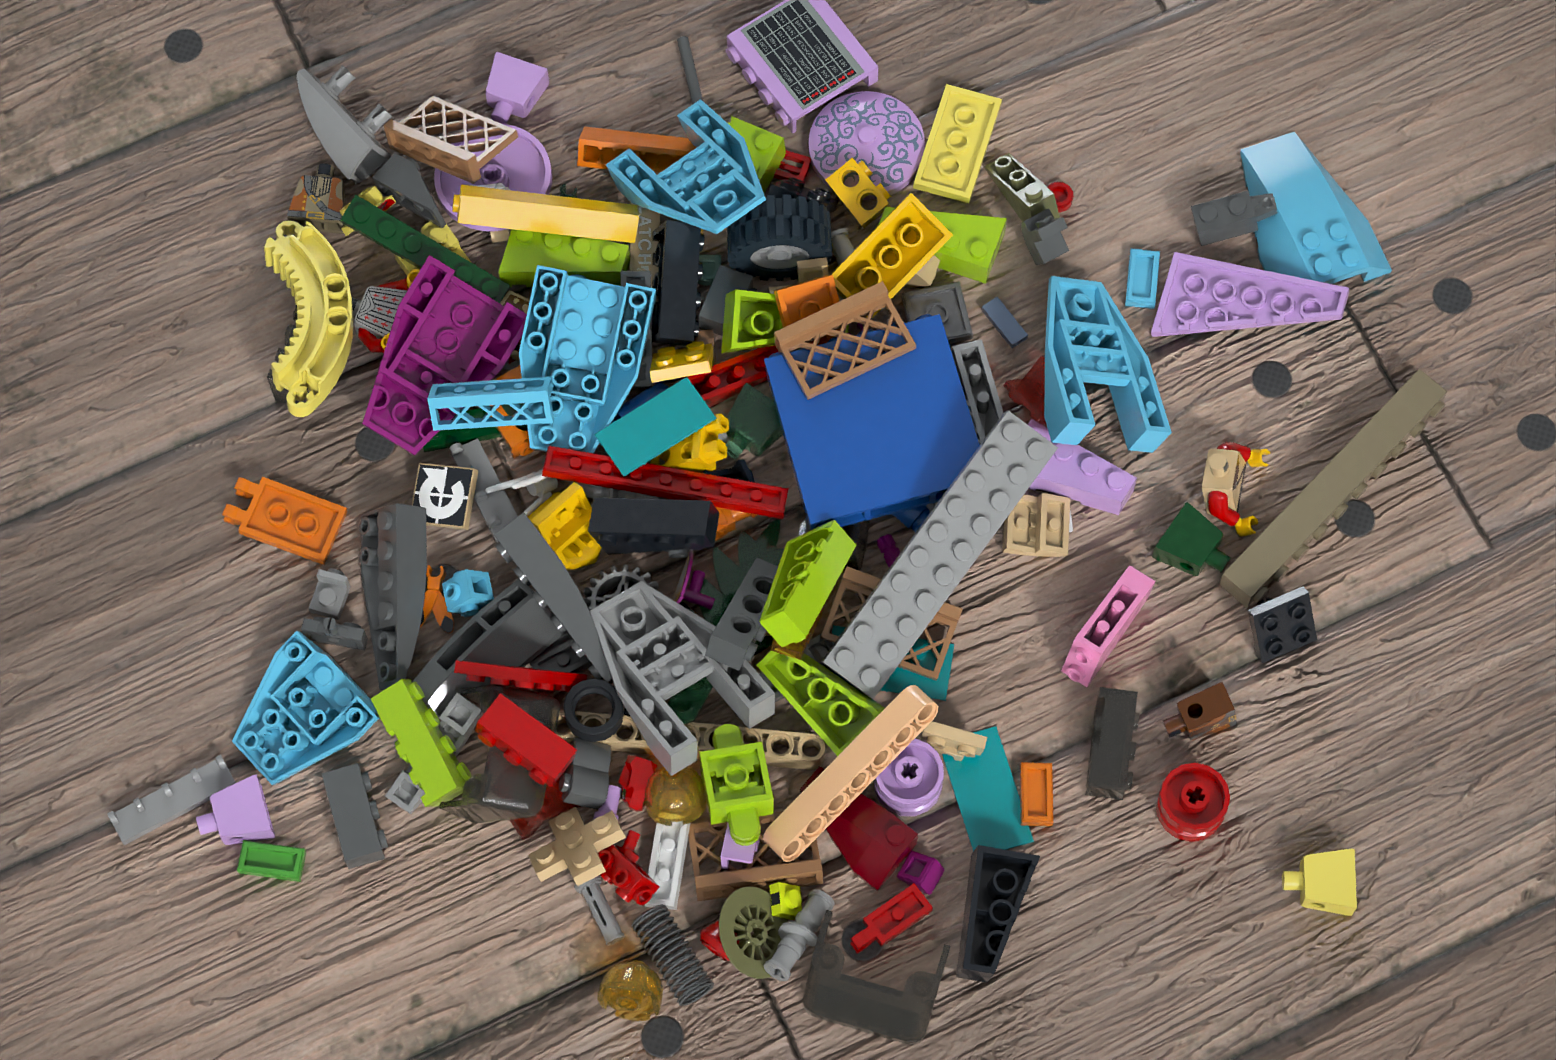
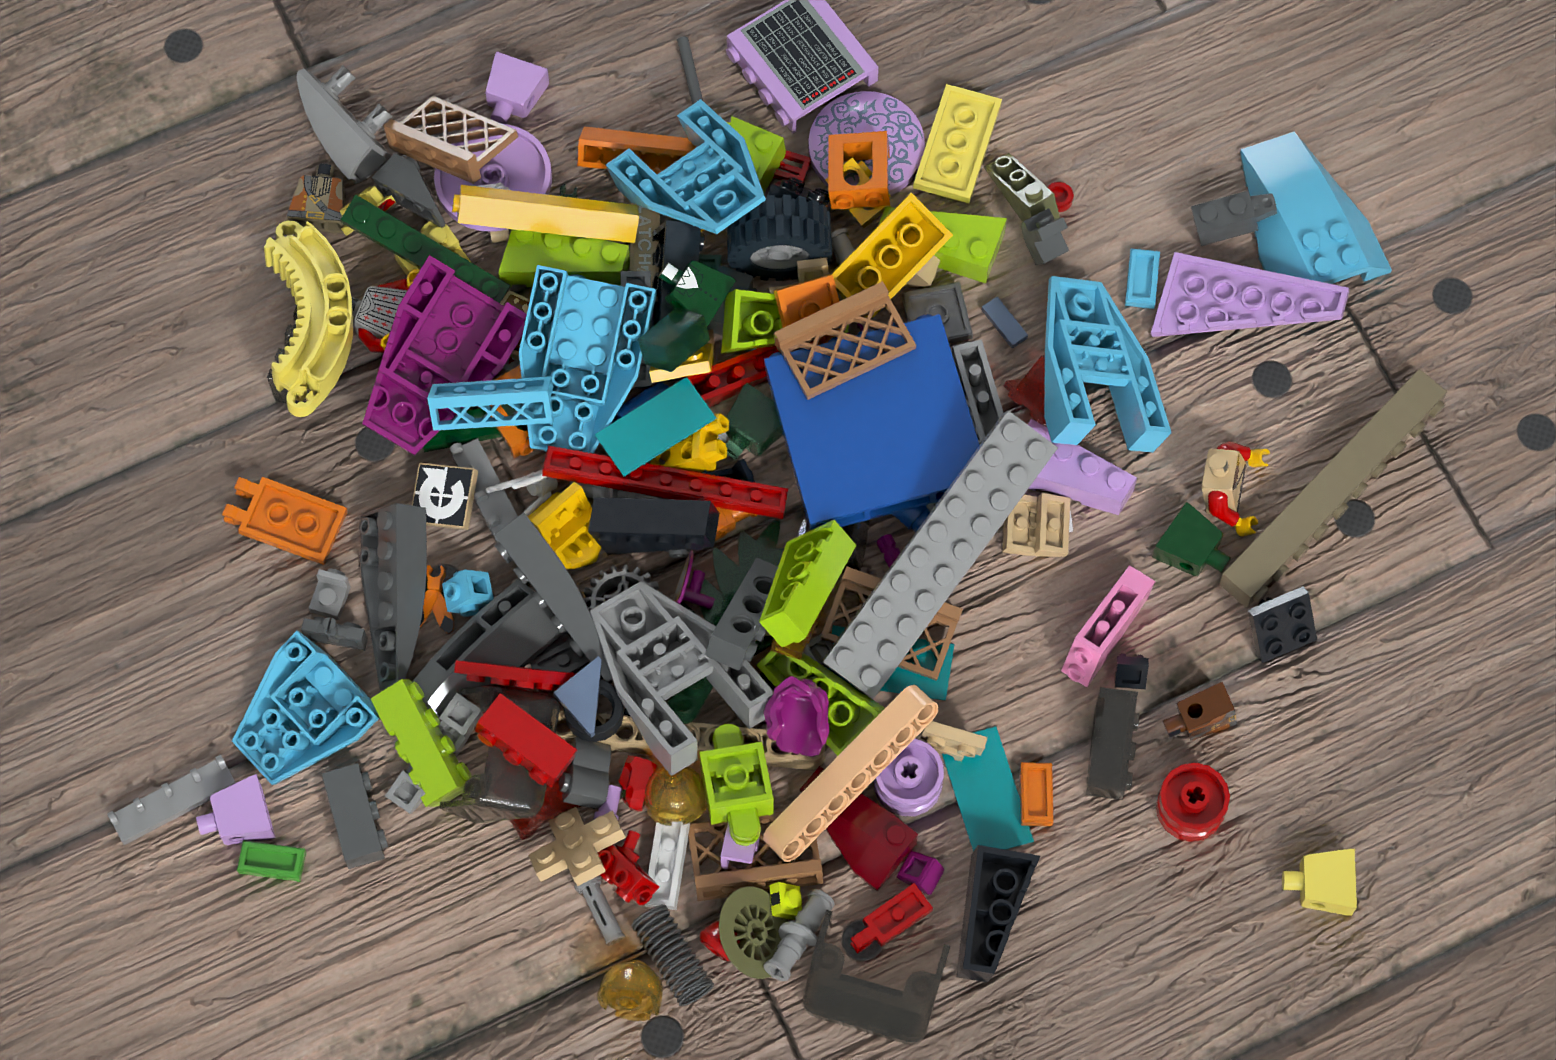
none -> sand blue tile [553,656,602,738]
none -> clear green brick [638,307,710,372]
none -> dark green torso [658,260,736,332]
none -> magenta hair [764,676,829,757]
none -> orange panel [828,131,890,210]
none -> black tile [1114,653,1149,690]

